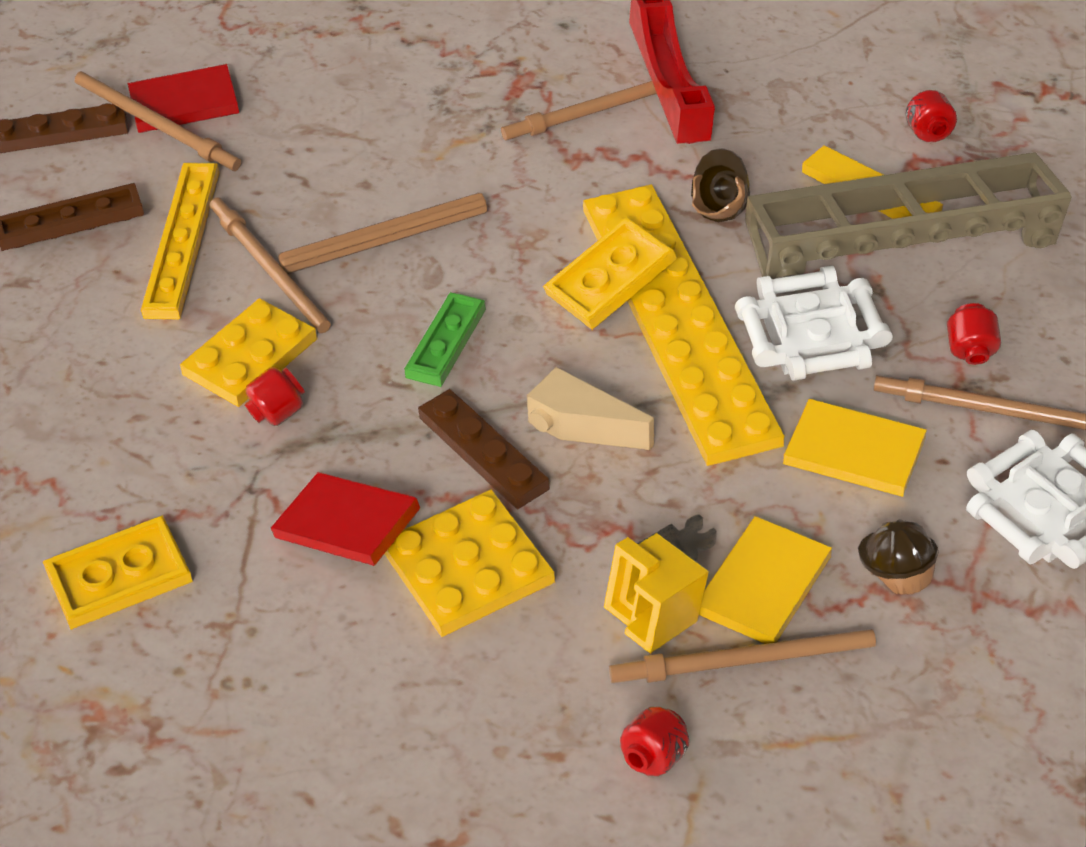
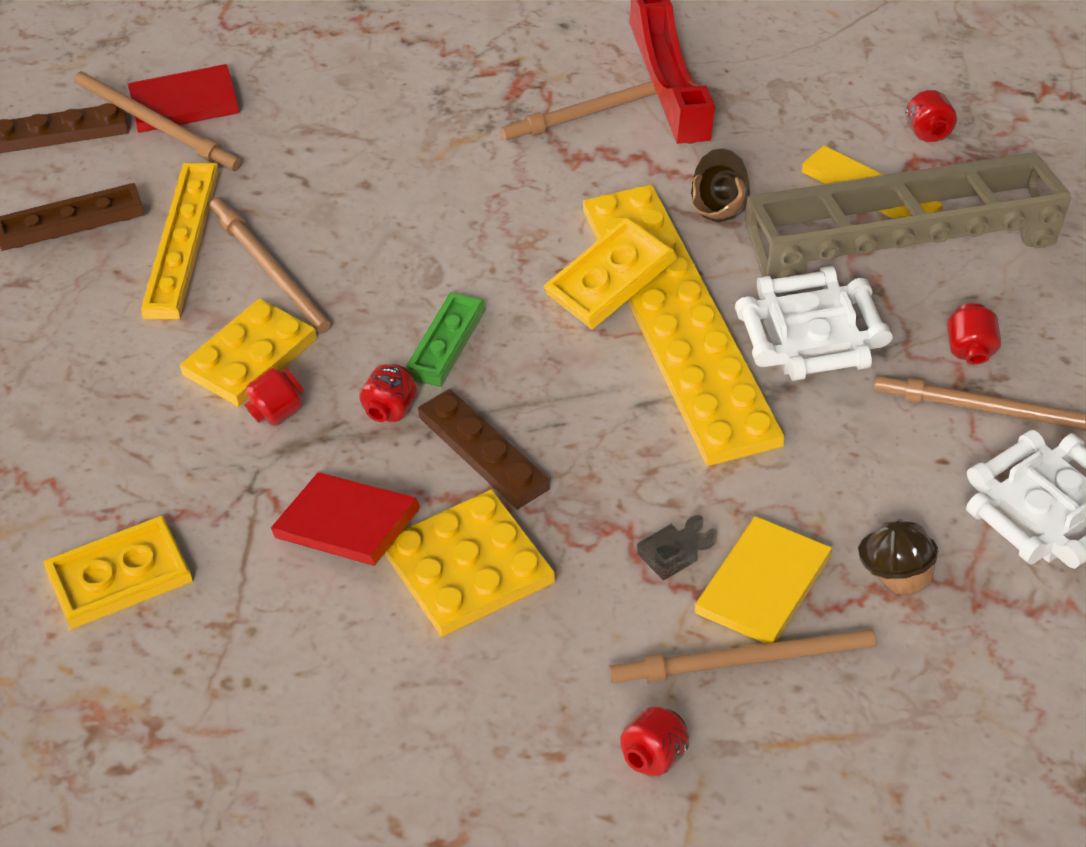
medium nougat axle [278,193,487,274] -> none
tan slope [527,367,654,450] -> none
yellow plate [604,533,709,654] -> none
yellow tile [783,399,927,497] -> none
none -> red head [359,364,418,422]

